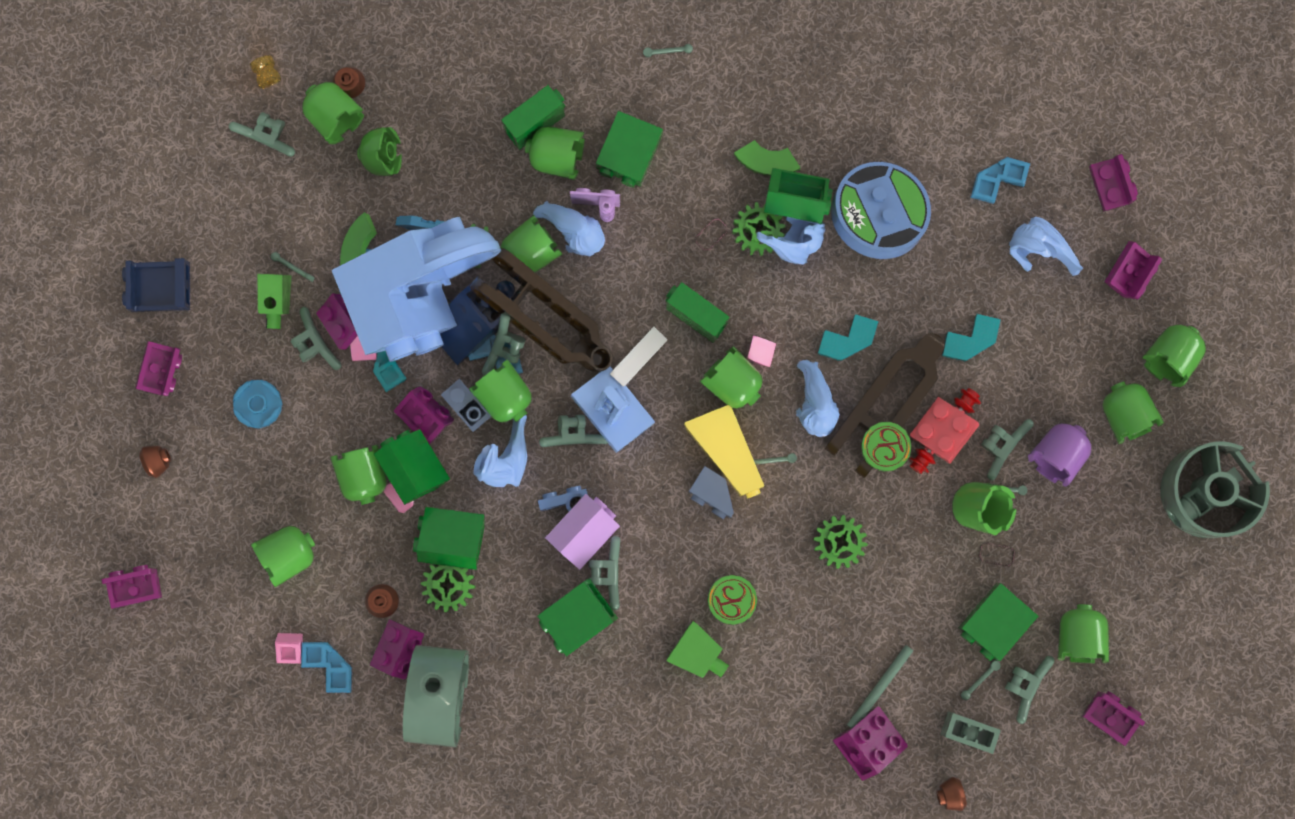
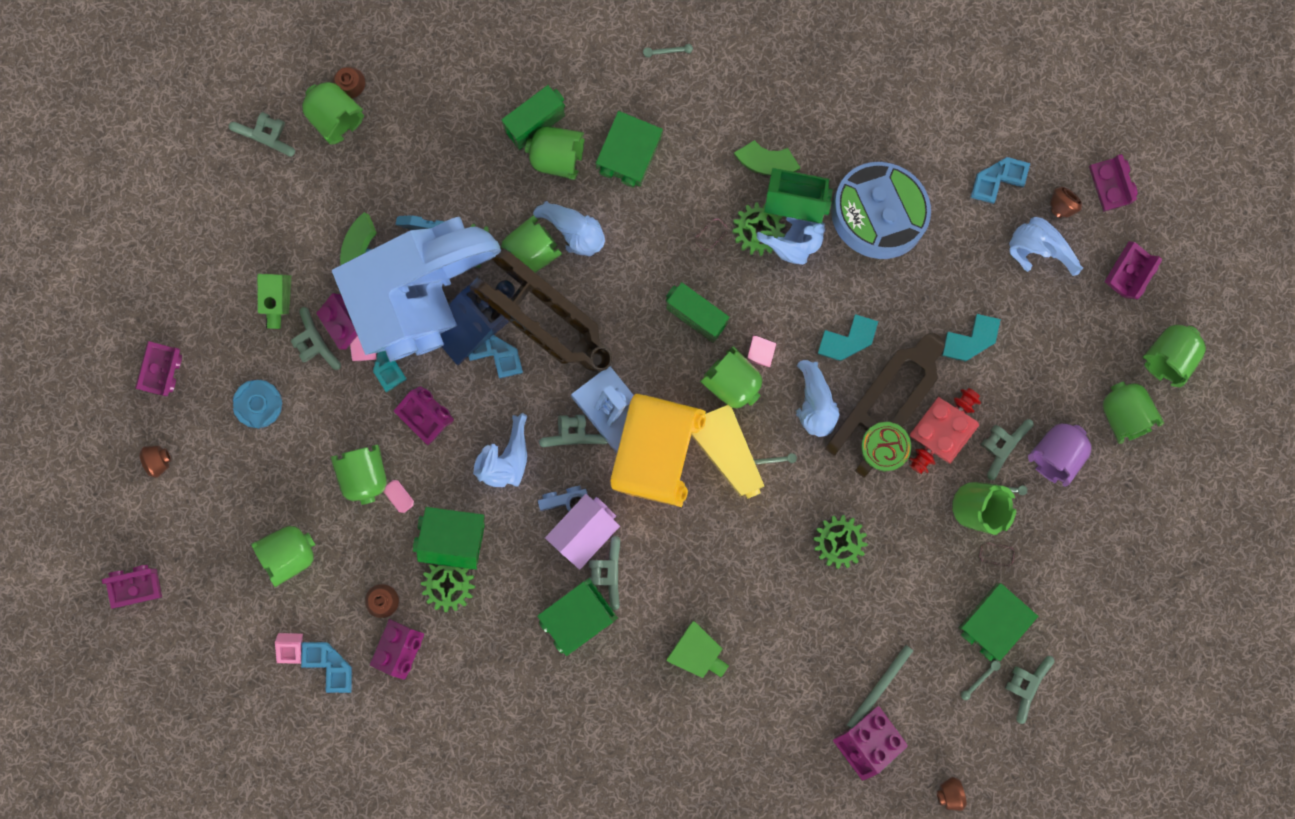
dark blue panel [122,258,190,312] -> none
clear yellow wheel [250,55,281,88] -> none
sand green hinge [270,252,315,282] -> none
bright green cylinder [357,127,402,176] -> none
green brick [374,429,450,505] -> none
sand green animal [403,645,469,747] -> none
sand blue slope [441,379,491,432] -> none
bright green cylinder [469,360,532,422] -> none
sand green piece [482,312,526,376] -> none
lavender hinge [570,188,620,222] -> none
white sticker [610,327,667,386] -> none
sand blue slope [689,466,734,519] -> none
bright green tile [708,575,757,625] -> none
sand green brick [940,711,1001,754] -> none
bright green cylinder [1058,604,1109,663] -> none
magenta bracket [1082,691,1145,746] -> none
sand green animal [1160,441,1270,538] -> none
none -> yellow windscreen [611,394,706,507]
none -> copper cone [1050,187,1082,218]

